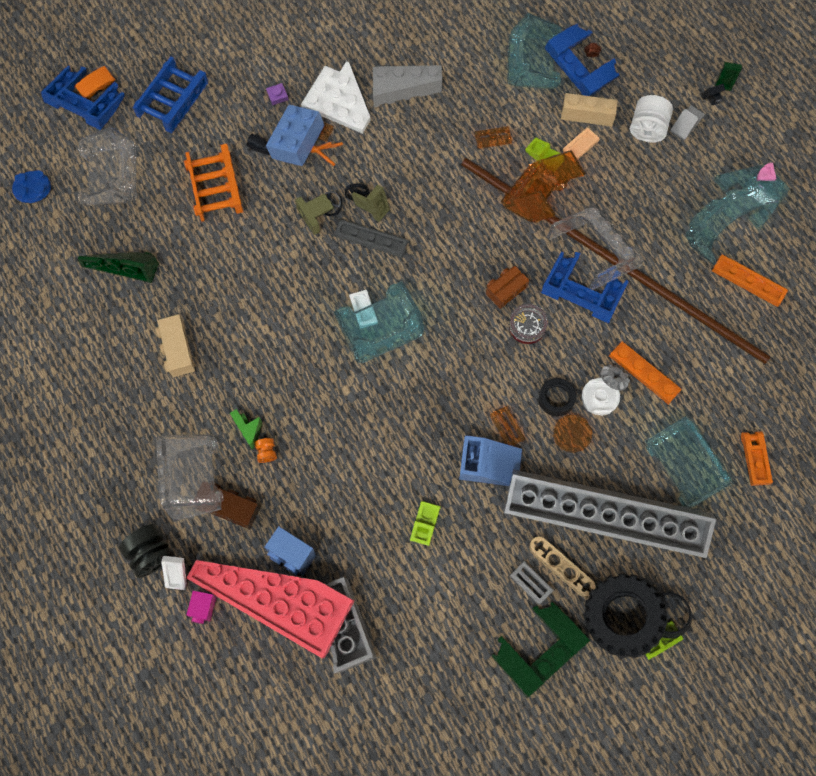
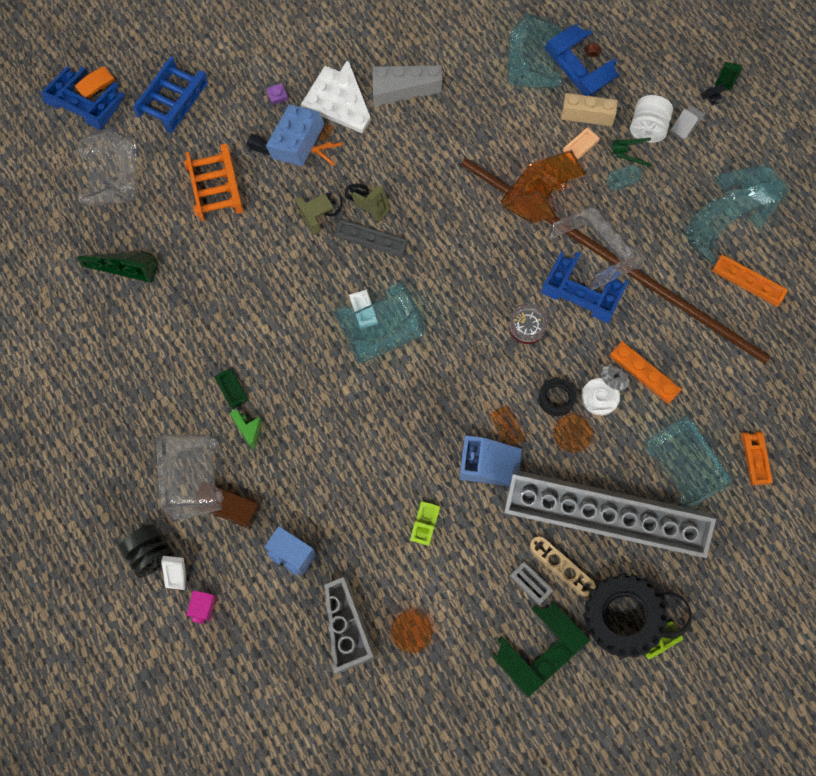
blue piece [12,170,51,203] -> none
tan brick [156,314,195,377] -> none
coral wing [187,560,355,659] -> none
orange wheel [255,438,277,463] -> none
clear orange tile [474,126,512,149] -> none
dark orange brick [486,266,529,309] -> none
lime slope [525,137,565,171] -> none
bright pink tile [756,163,776,183] -> none
none -> dark green tile [214,368,249,409]
none -> clear orange tile [391,611,432,654]
none -> clear light blue plate [606,165,641,190]
none -> dark green plant [612,137,652,167]

